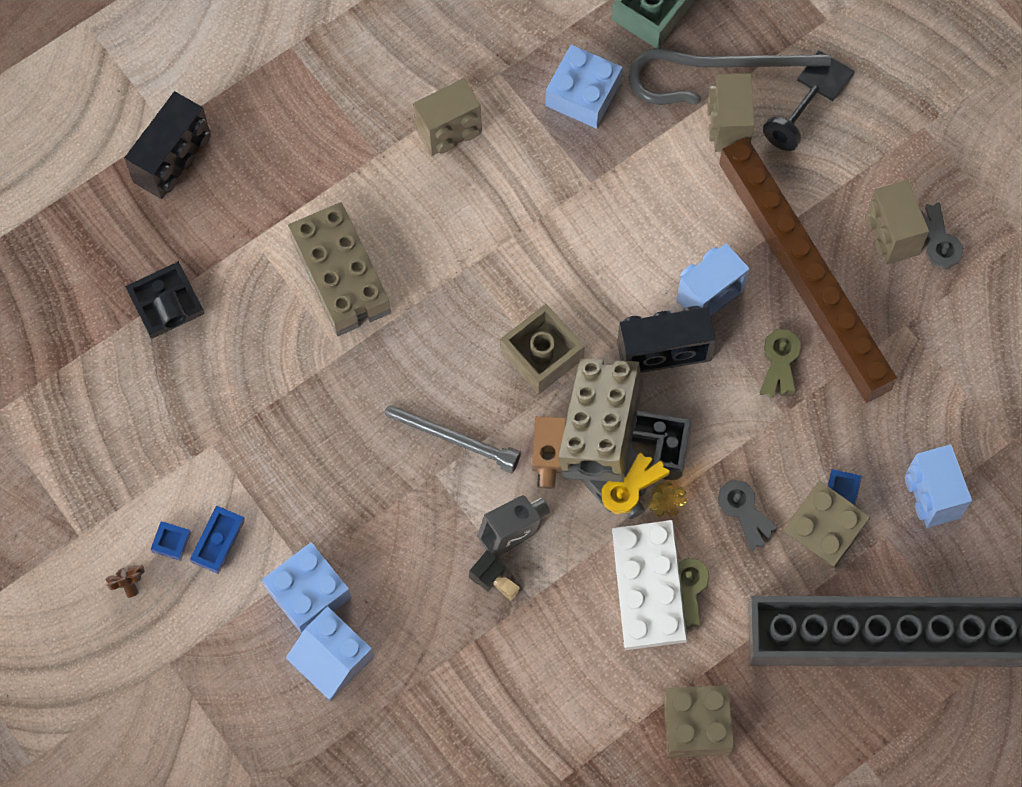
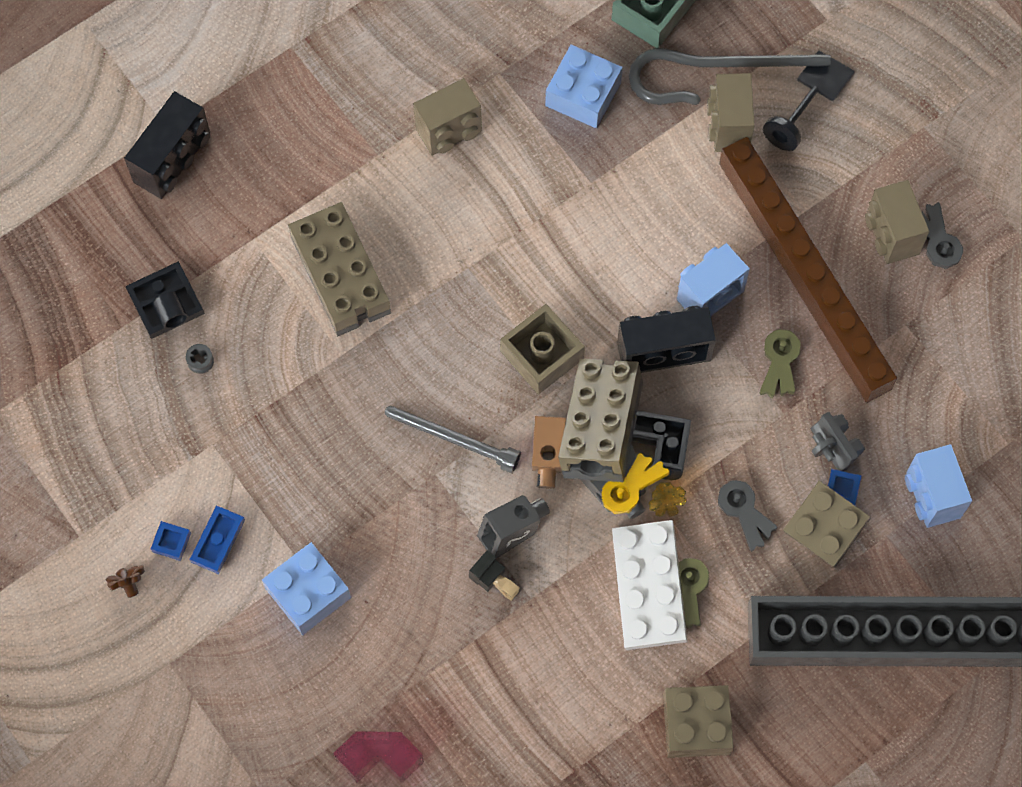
light blue slope [286,606,374,701] -> none
none -> dark grey bush [186,344,214,374]
none -> clear pink brick [333,731,424,784]
none -> dark grey hips [810,412,865,471]

